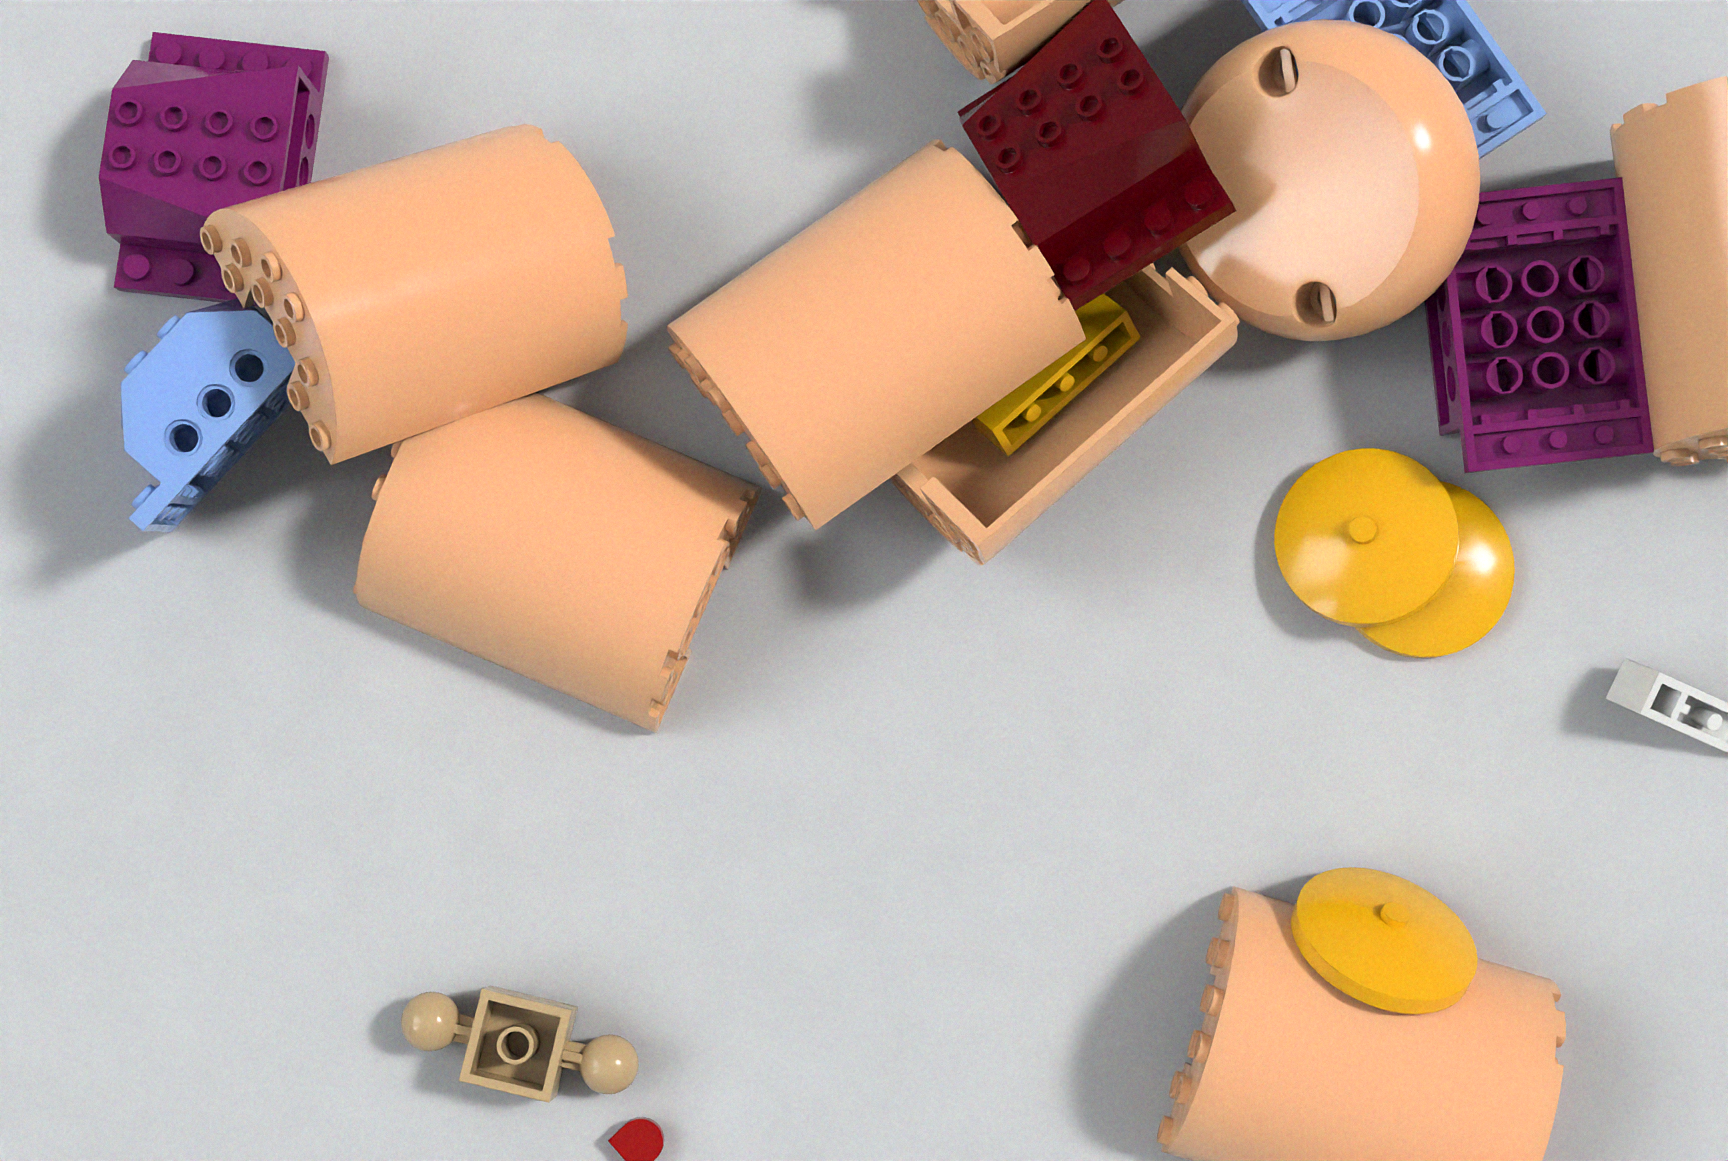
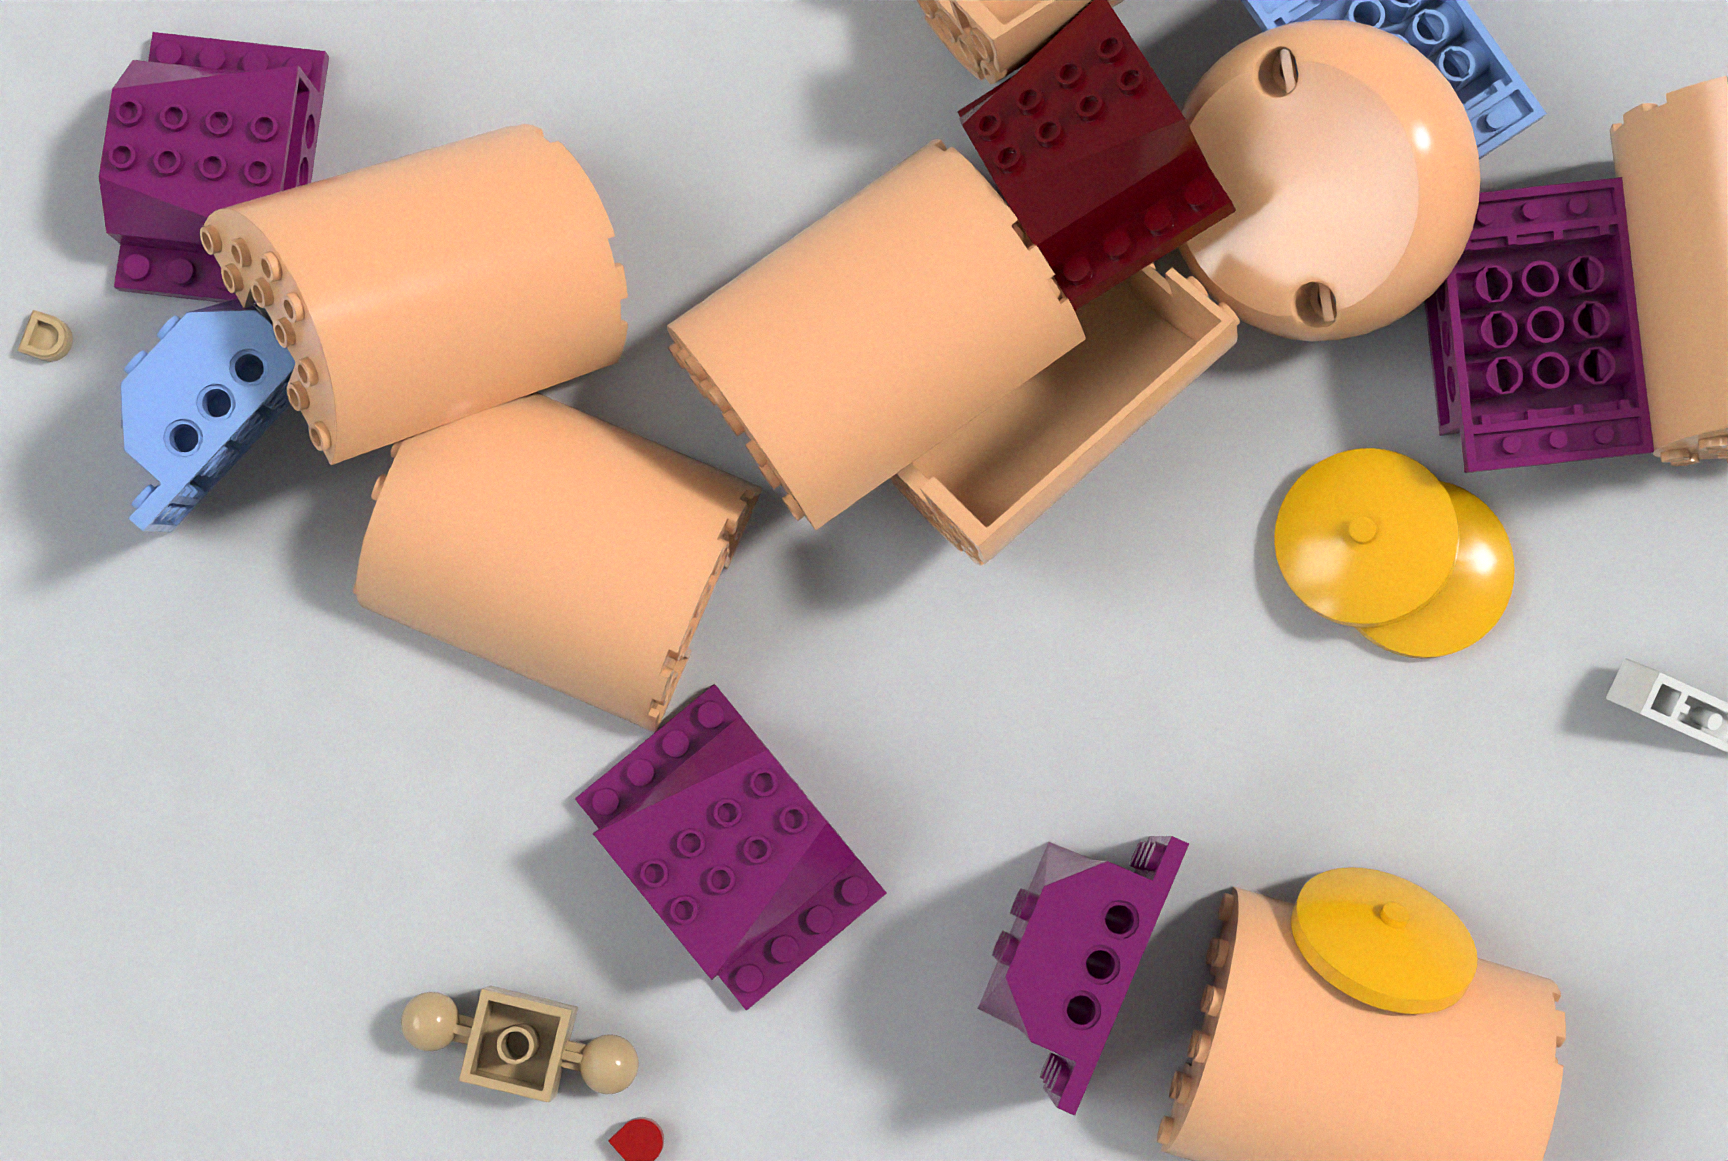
yellow brick [972,293,1141,457] -> none
none -> tan tile [17,310,73,362]
none -> magenta wedge [575,684,887,1011]
none -> magenta wedge [977,836,1189,1116]

